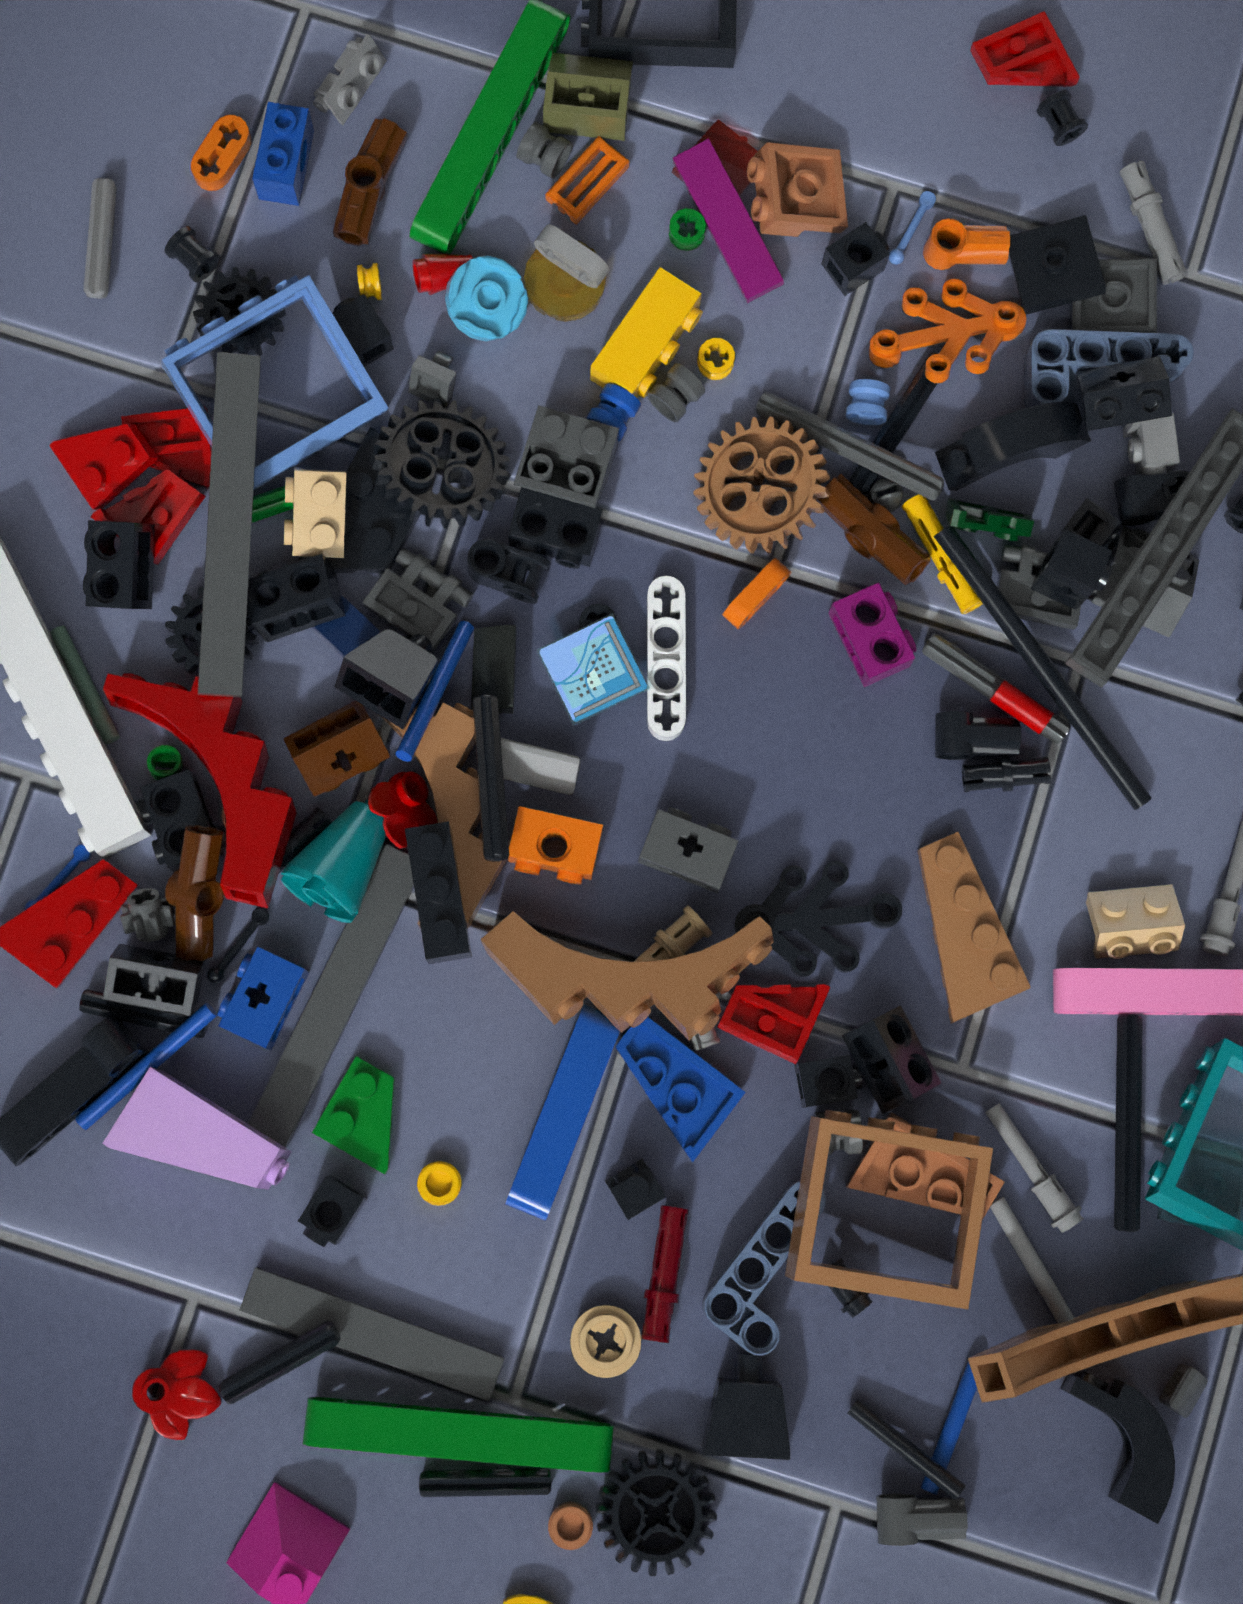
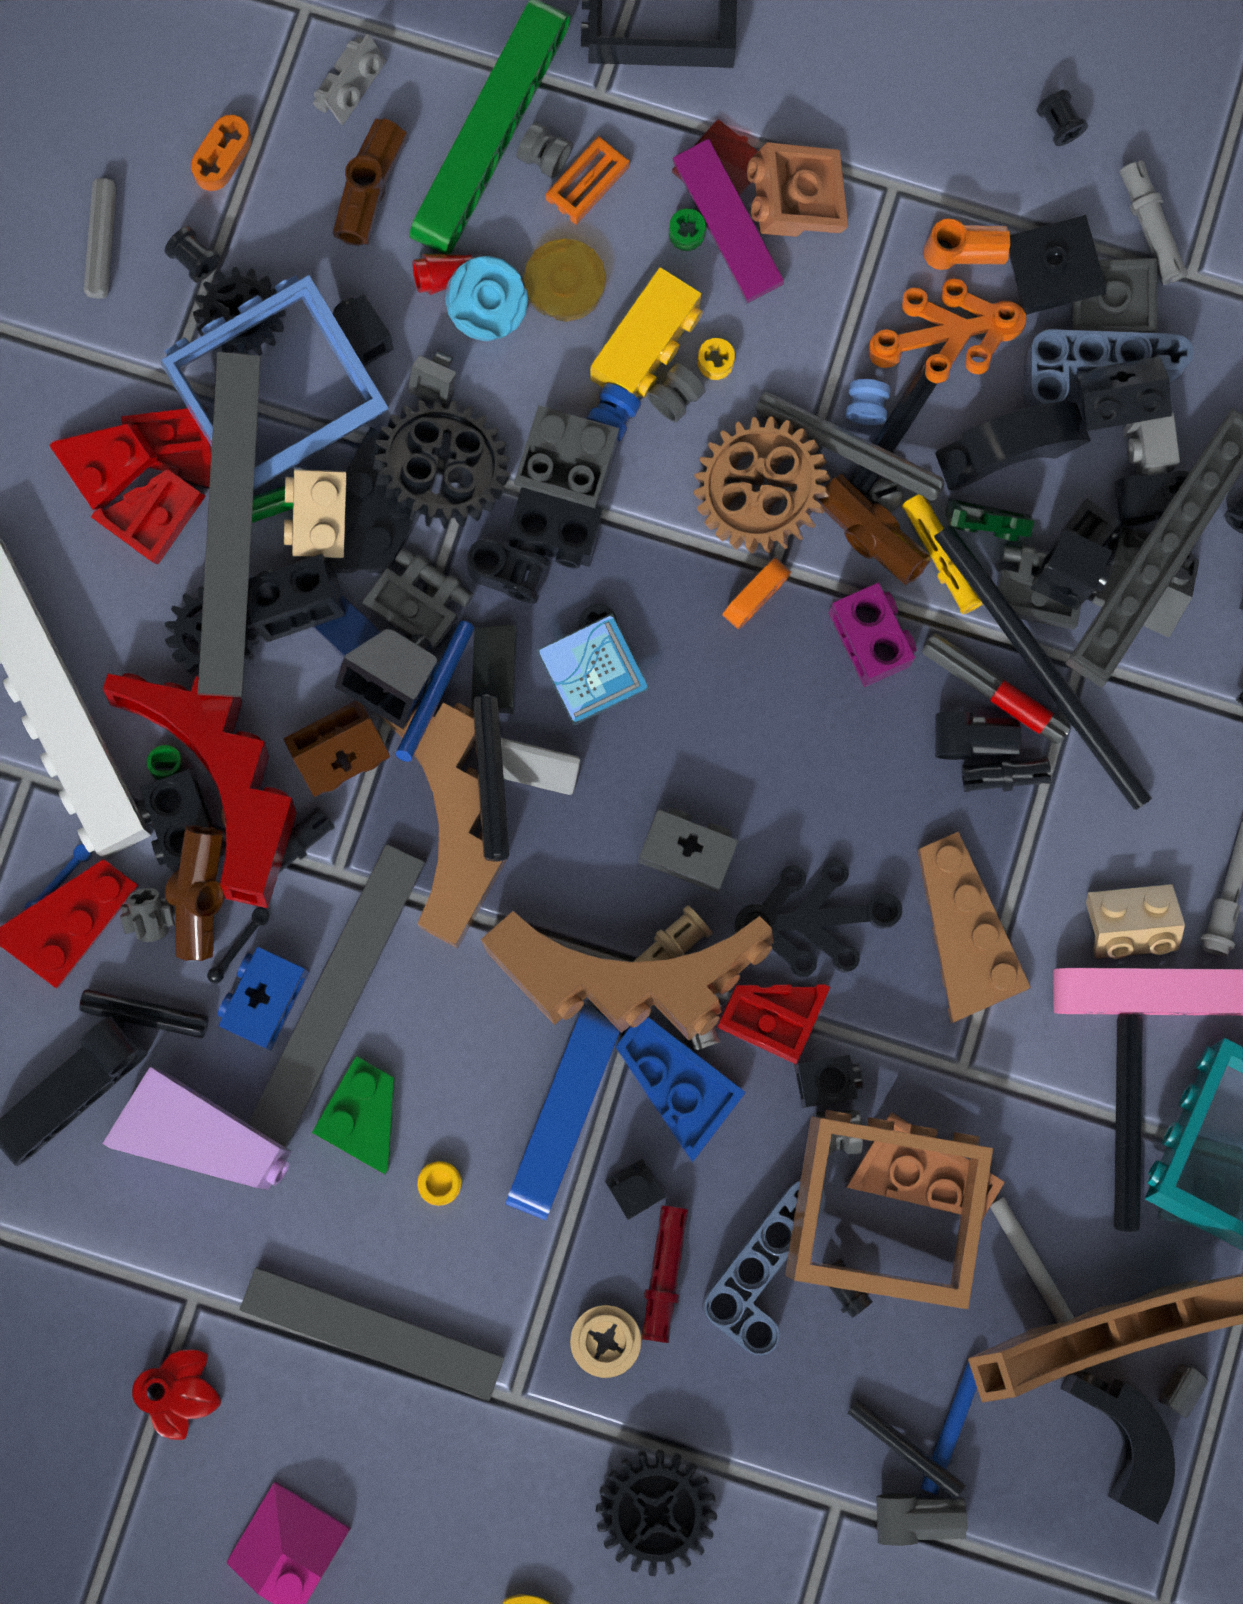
sand green bar [49,625,120,745] -> none
blue bar [75,1003,217,1130] -> none
black brick [83,520,155,609] -> none
black brick [103,944,205,1016] -> none
black axle [218,1321,341,1404] -> none
blue brick [252,102,314,206] -> none
teal cone [280,800,386,923] -> none
black brick [298,1175,368,1247] -> none
green beam [302,1397,614,1473] -> none
yellow bush [357,263,382,300] -> none
red plate [368,771,438,849] -> none
black arch [405,821,472,964] -> none
black axle [419,1469,552,1497] -> none
orange brick [508,806,603,885] -> none
light grey beam [534,224,610,288] -> none
olive slope [543,53,633,141] -> none
nougat tile [548,1501,593,1550] -> none
white beam [647,576,686,741] -> none
black torso [702,1353,790,1460] -> none
black brick [821,222,890,296] -> none
black brick [842,1005,941,1114] -> none
medium blue hinge [889,191,936,265] -> none
red wing [970,11,1080,87] -> none
light grey pin [985,1103,1084,1233] -> none

